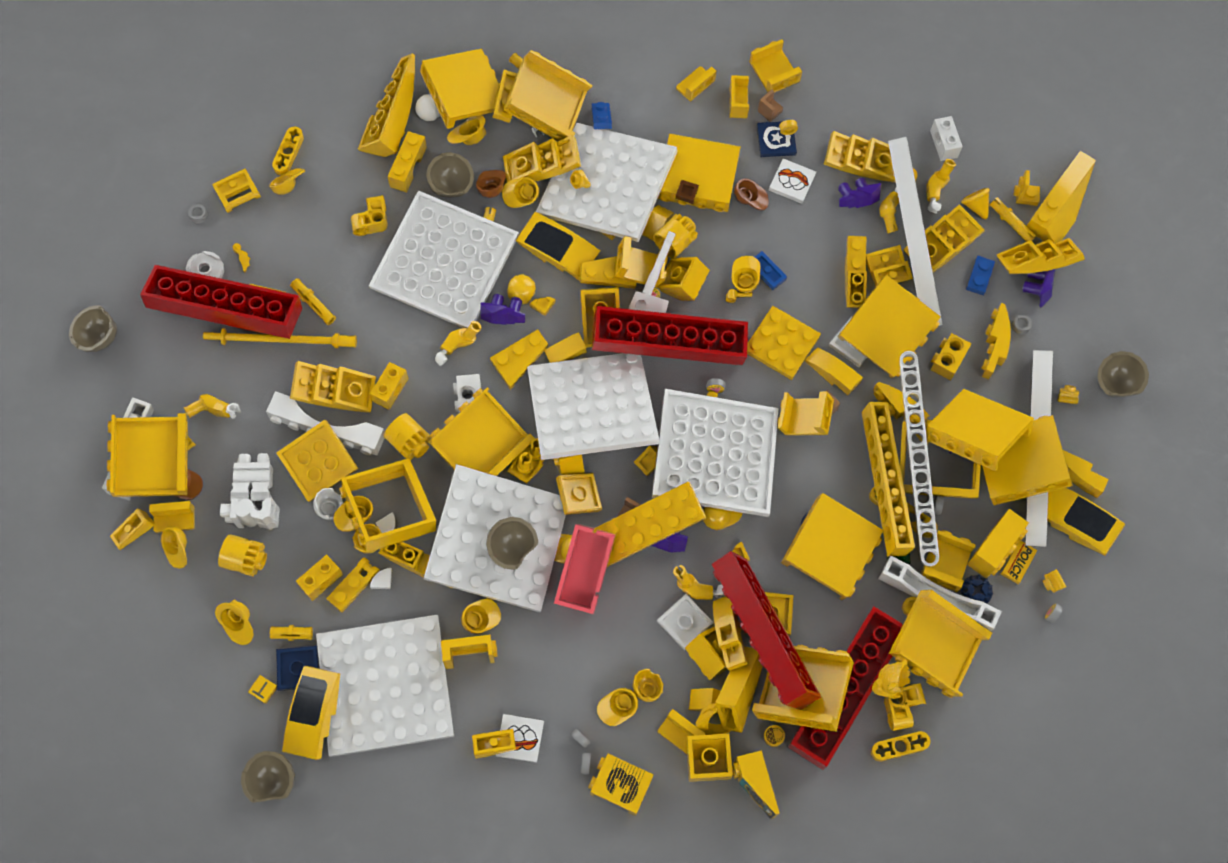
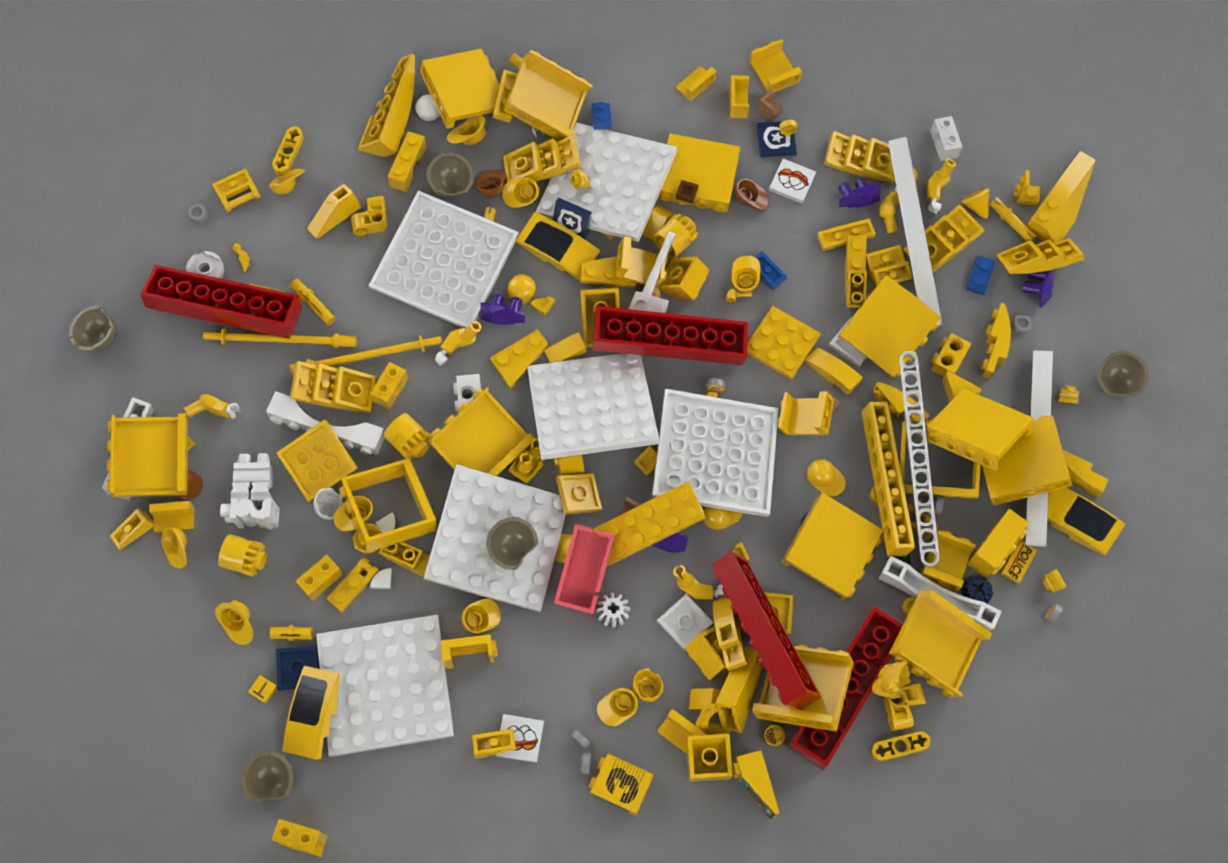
none -> yellow panel [272,819,328,857]
none -> yellow bar [290,335,442,376]
none -> yellow slope [307,184,361,239]
none -> dark blue tile [552,197,592,240]
none -> white gear [596,592,630,628]
none -> yellow cap [807,459,846,497]
none -> yellow plate [817,218,876,251]
none -> yellow slope [942,371,982,403]

